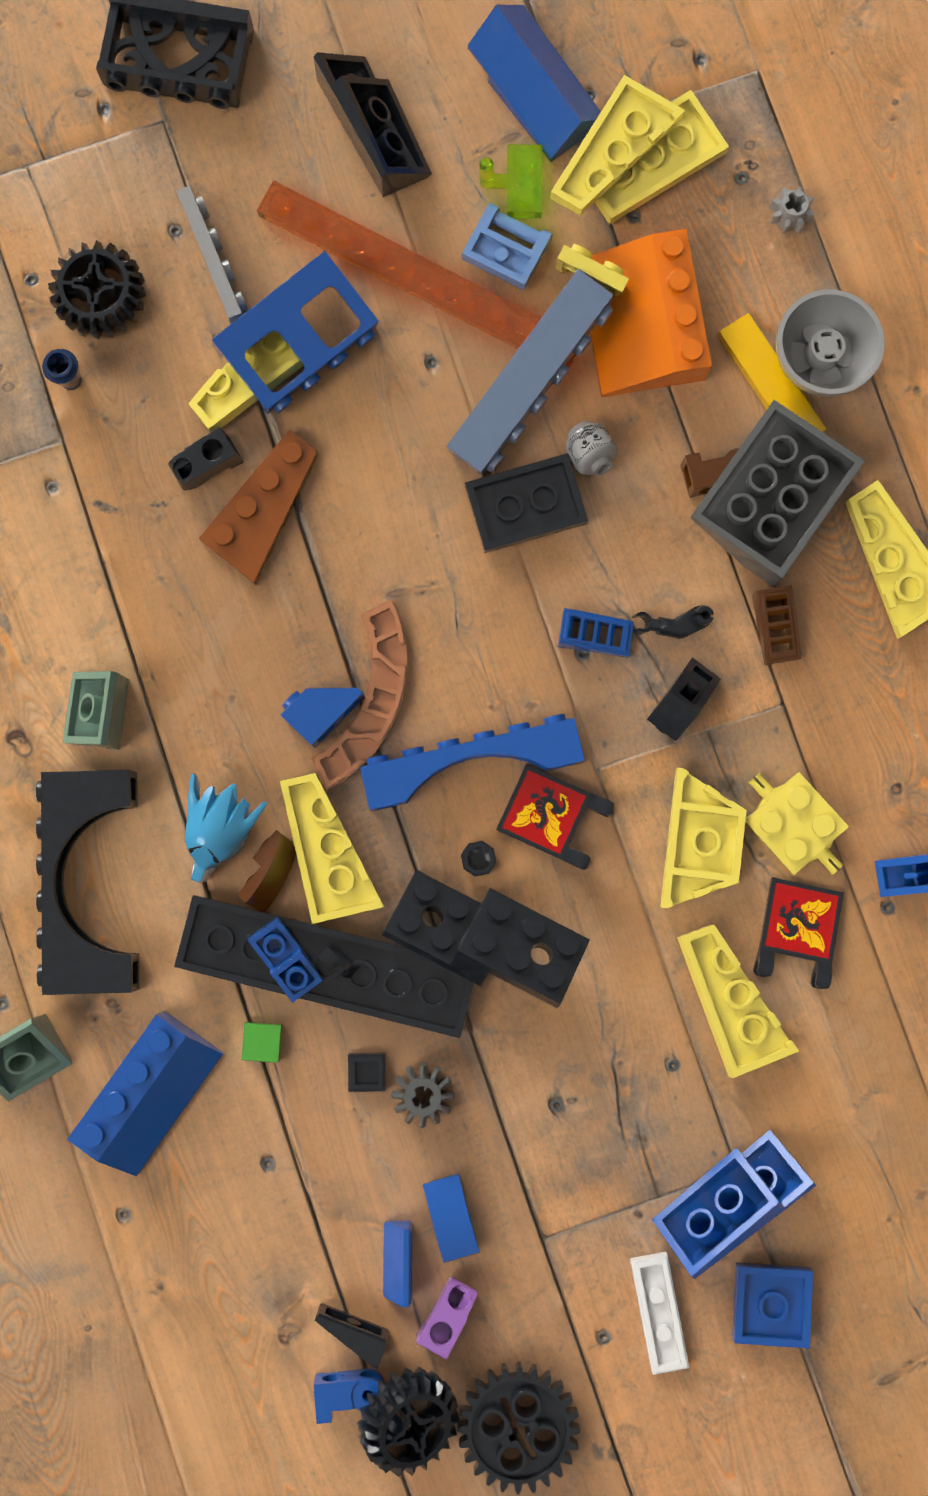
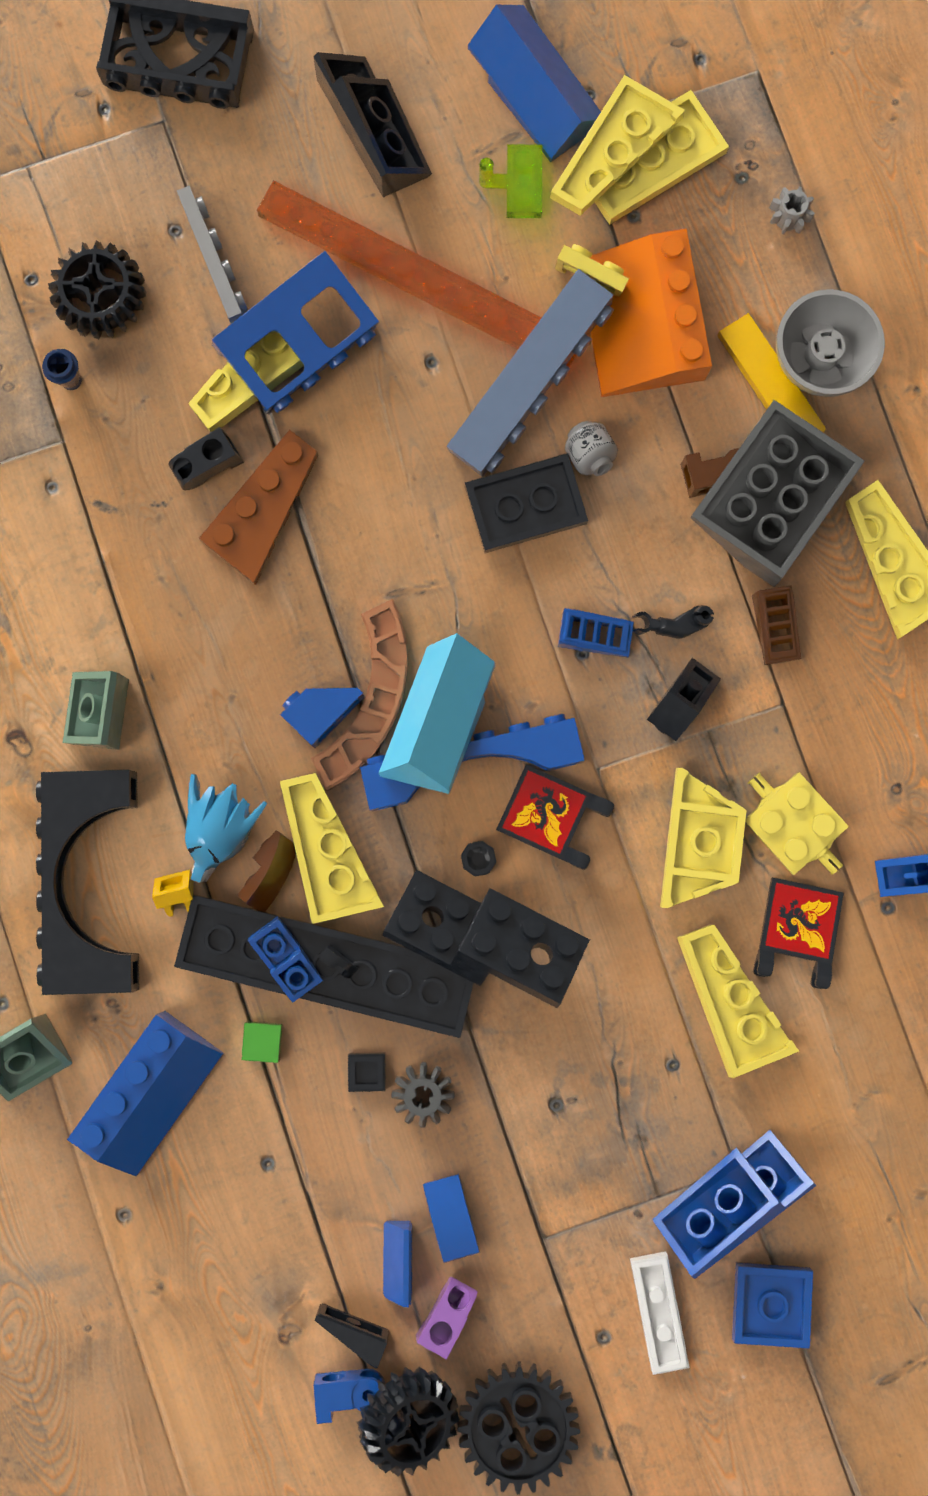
medium blue plate [462,203,553,290] -> none
none -> yellow tile [152,869,194,917]
none -> medium azure slope [379,633,495,794]

